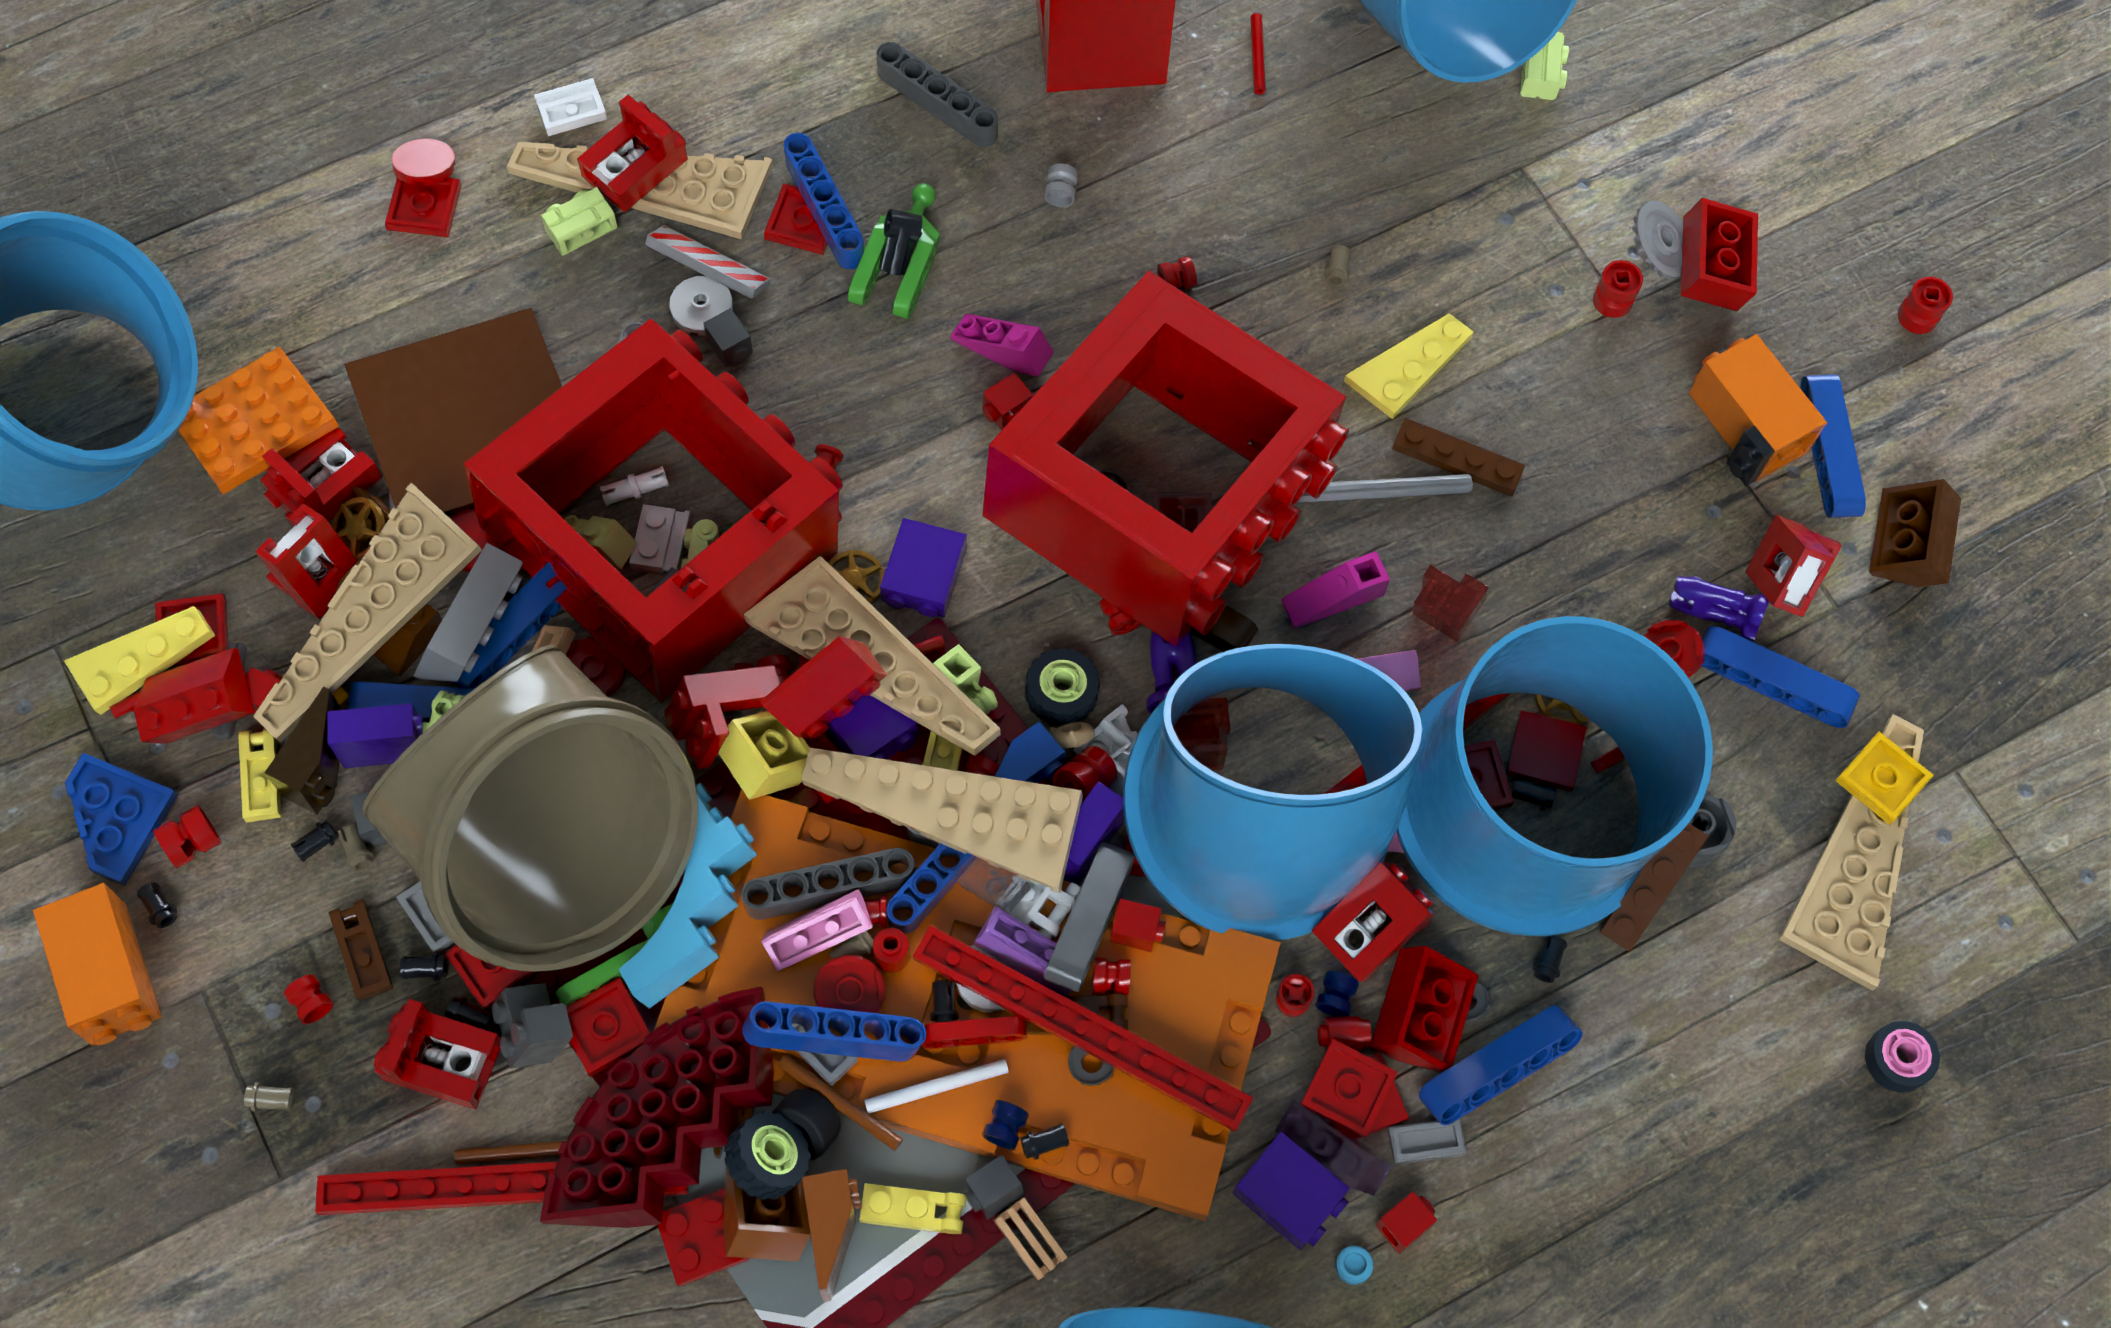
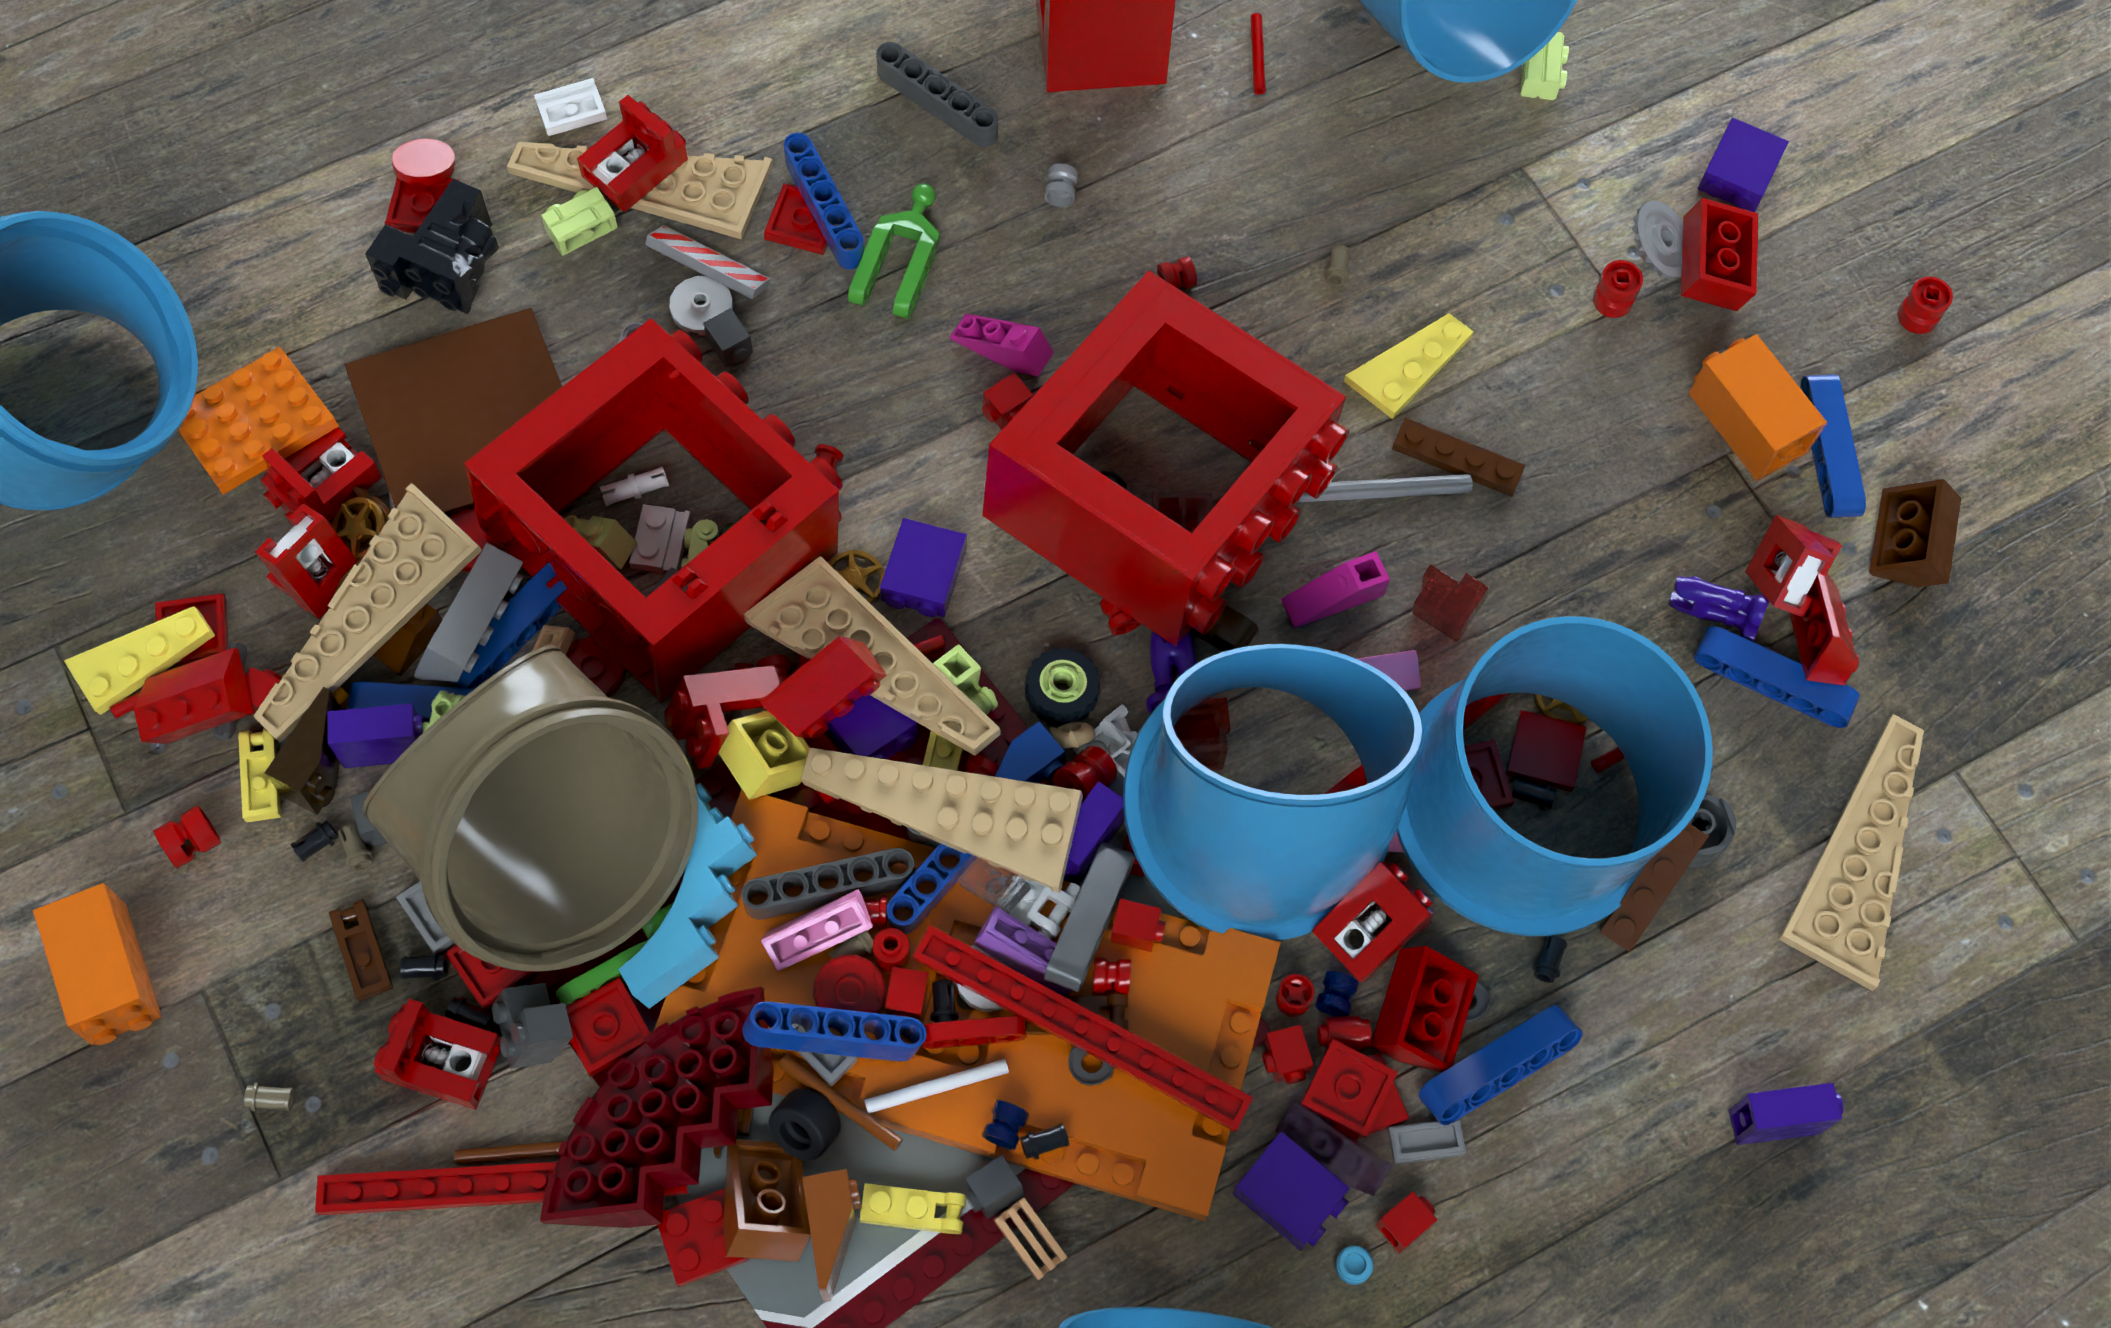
blue plate [65,753,178,886] -> none
black pin [137,882,177,928] -> none
red wheel [283,974,334,1025] -> none
black wheel [724,1111,811,1200] -> none
black piece [878,209,923,276] -> none
red tile [1644,620,1705,678] -> none
black plate [1727,426,1774,486] -> none
yellow tile [1835,731,1934,825] -> none
wheel [1865,1020,1940,1093] -> none
none -> black brick [365,178,499,314]
none -> red brick [885,967,929,1022]
none -> red brick [1262,1024,1313,1085]
none -> dark purple brick [1698,117,1789,212]
none -> dark purple brick [1728,1083,1844,1145]
none -> red slope [1789,573,1859,685]

